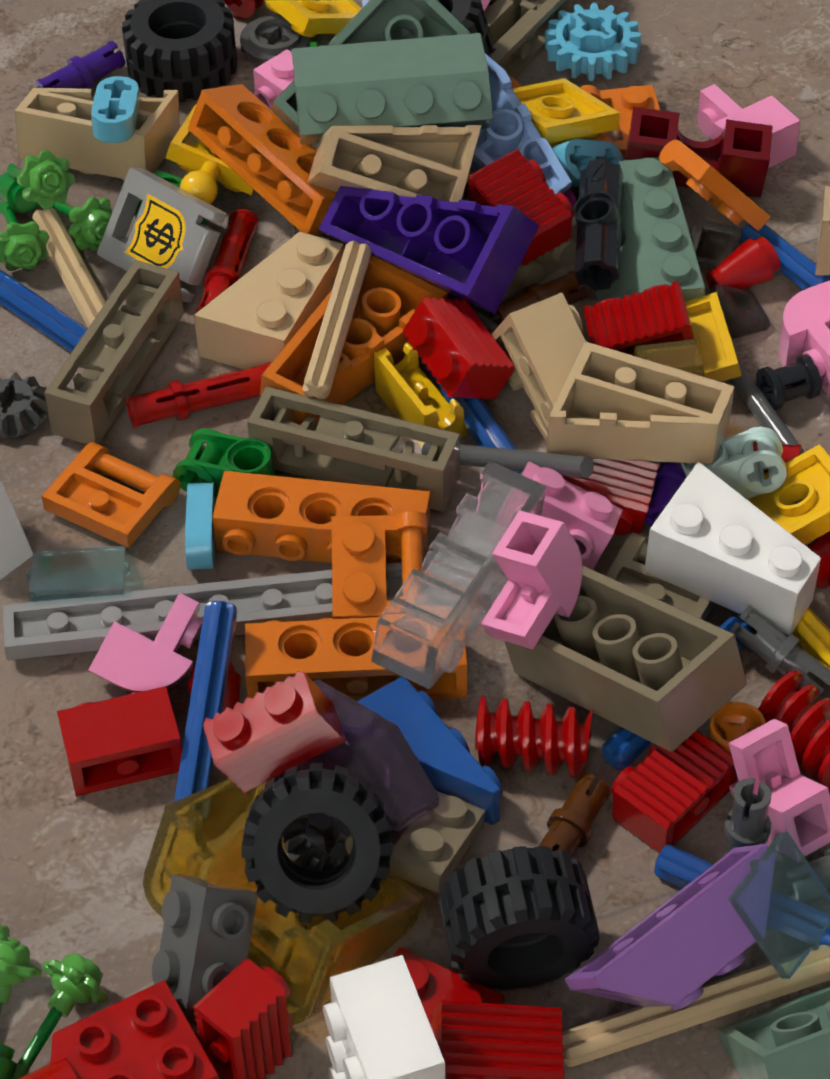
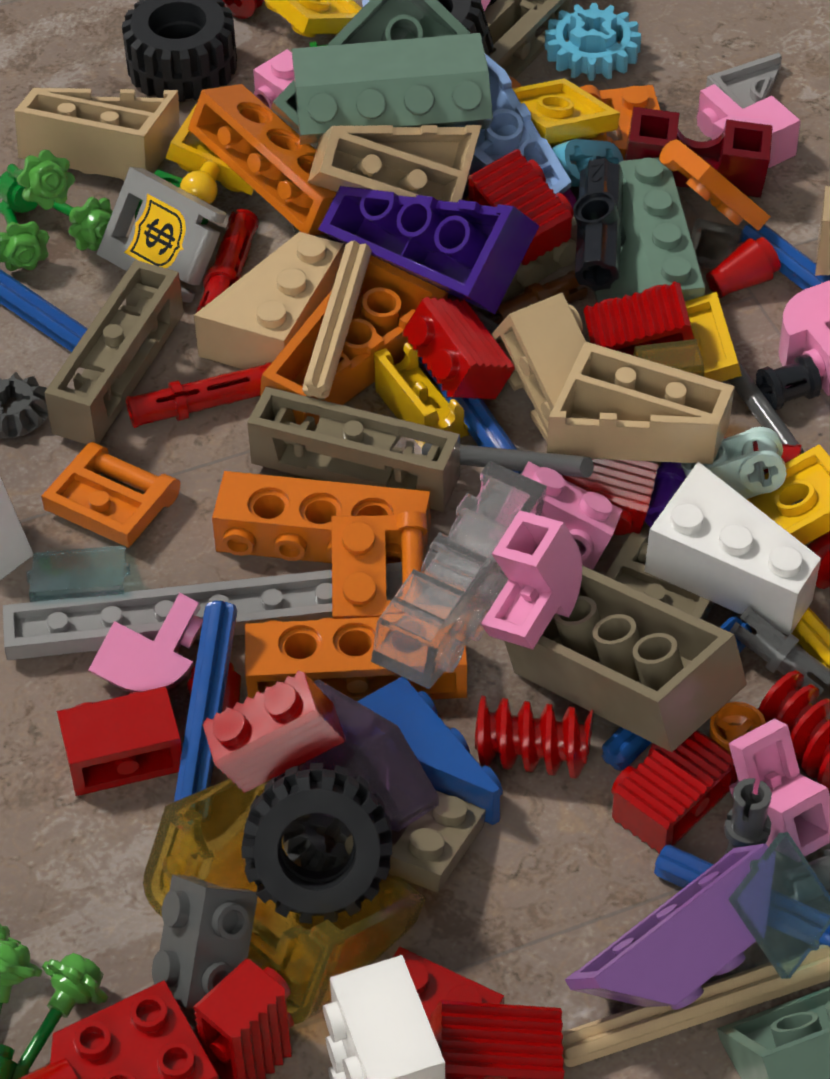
tan axle [32,208,106,328] -> none
dark purple pin [35,41,126,89] -> none
medium azure beam [91,76,140,143] -> none
green piece [173,428,275,498] -> none
medium azure beam [185,483,216,570] -> none
dark grey gear [240,15,310,64] -> none
black tyre [439,846,600,990] -> none
reddish brown pin [539,773,611,858] -> none
clear smoke slope [709,284,771,339] -> none
none -> light grey tile [706,53,782,109]

